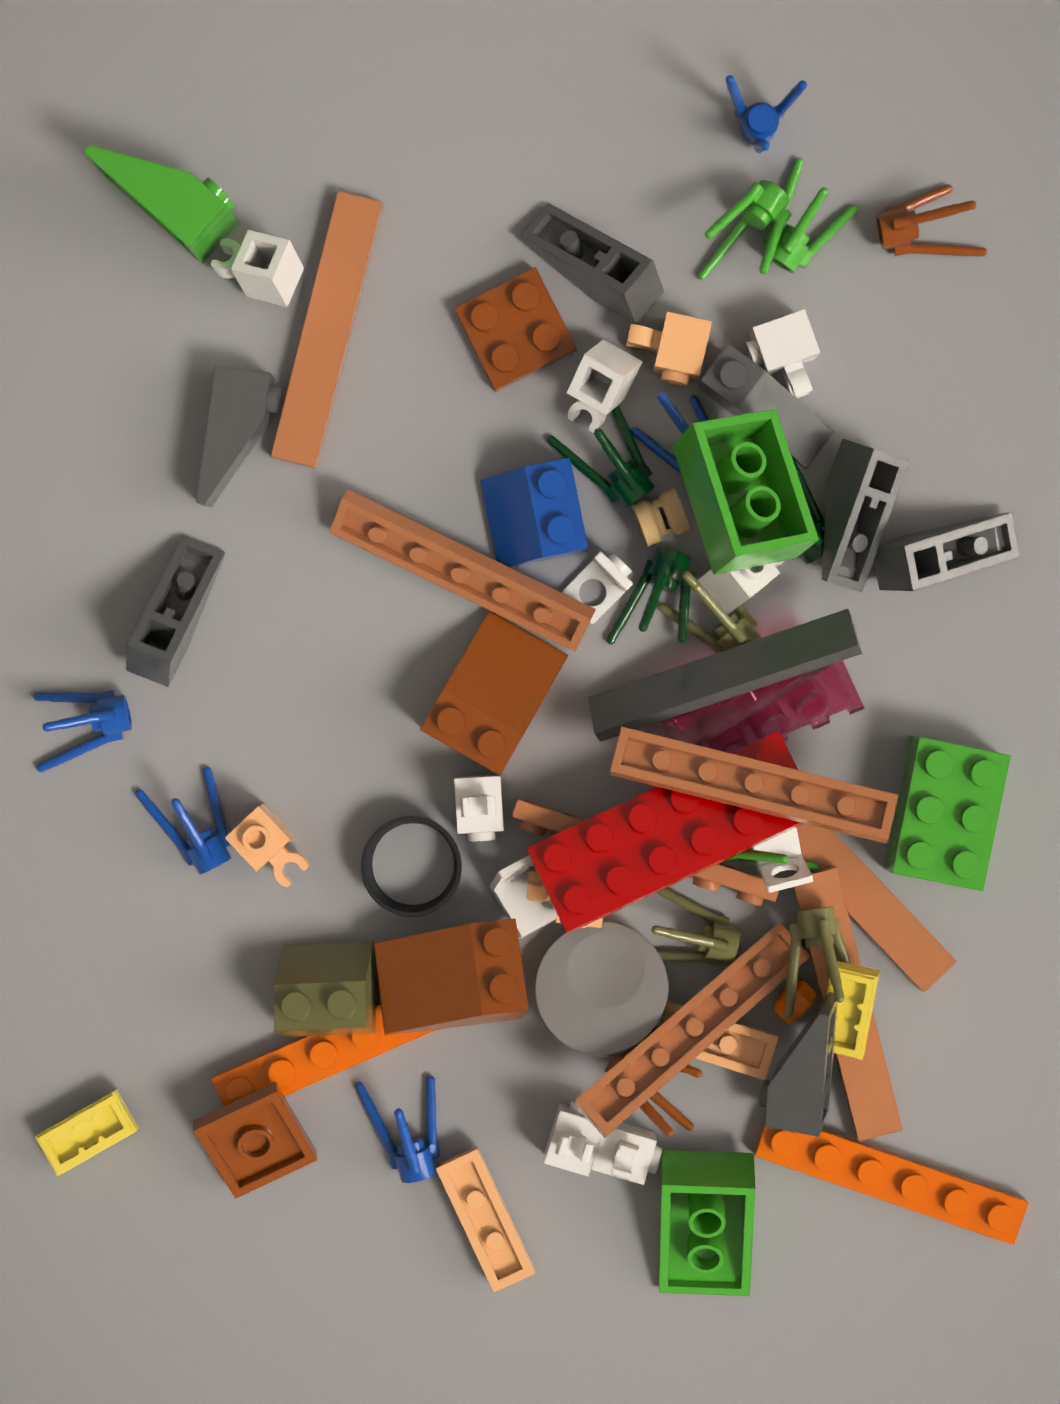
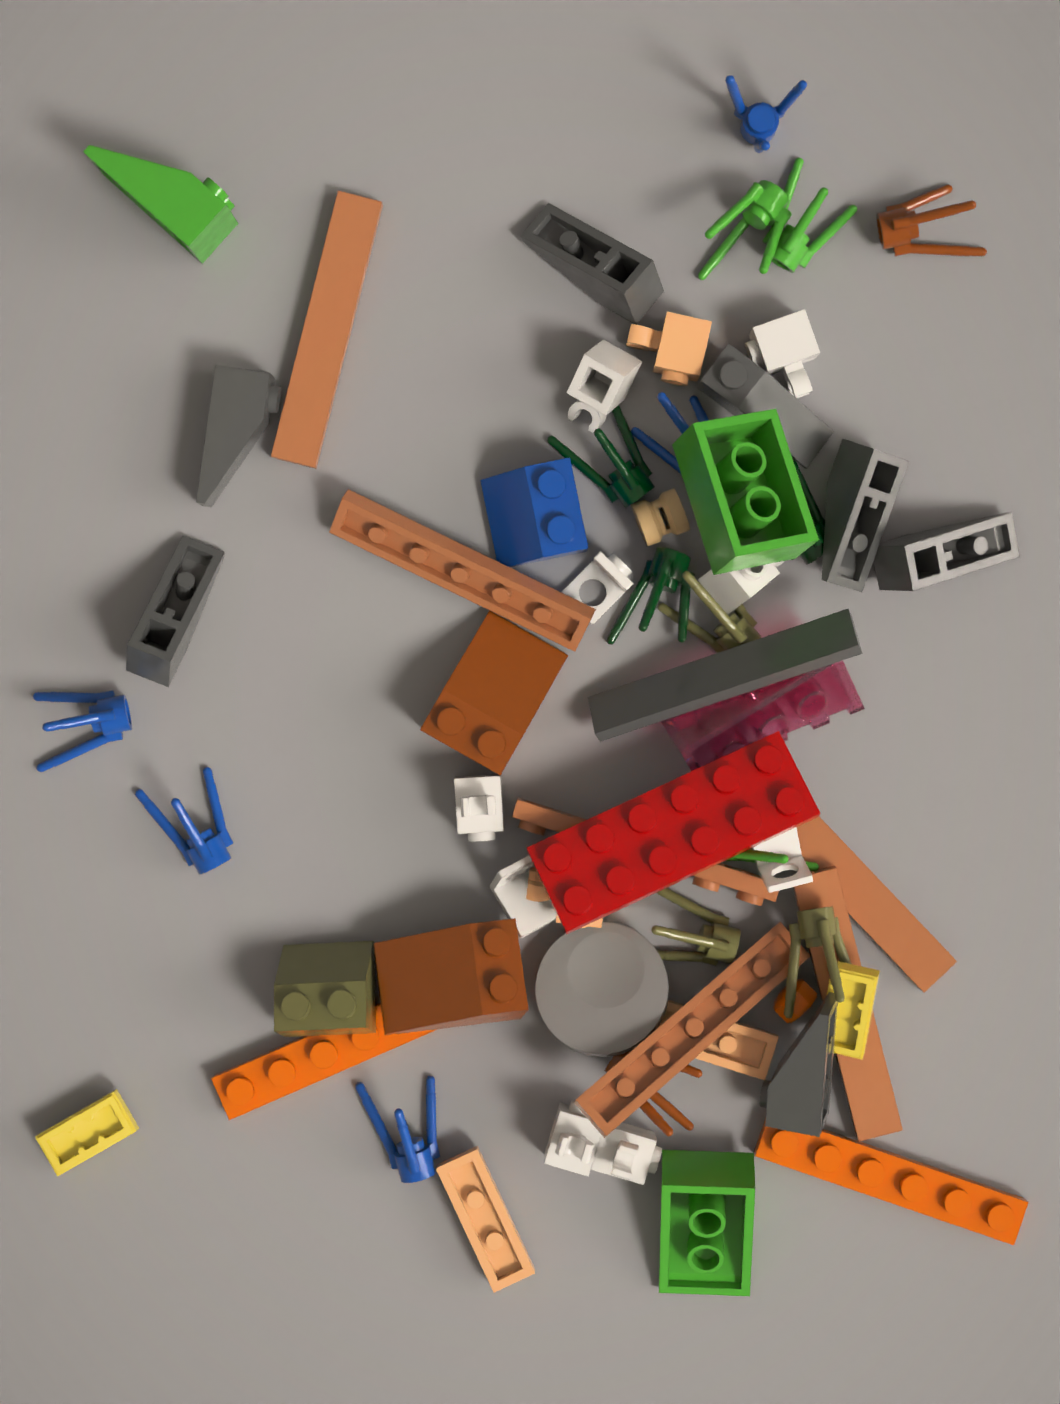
dark orange plate [193,1082,317,1199] -> none
white brick [211,230,304,307] -> none
light nougat brick [225,803,310,888] -> none
black tyre [361,816,462,917] -> none
dark orange plate [454,267,577,392] -> none
nougat plate [610,726,899,844] -> none
bright green brick [884,736,1011,891] -> none

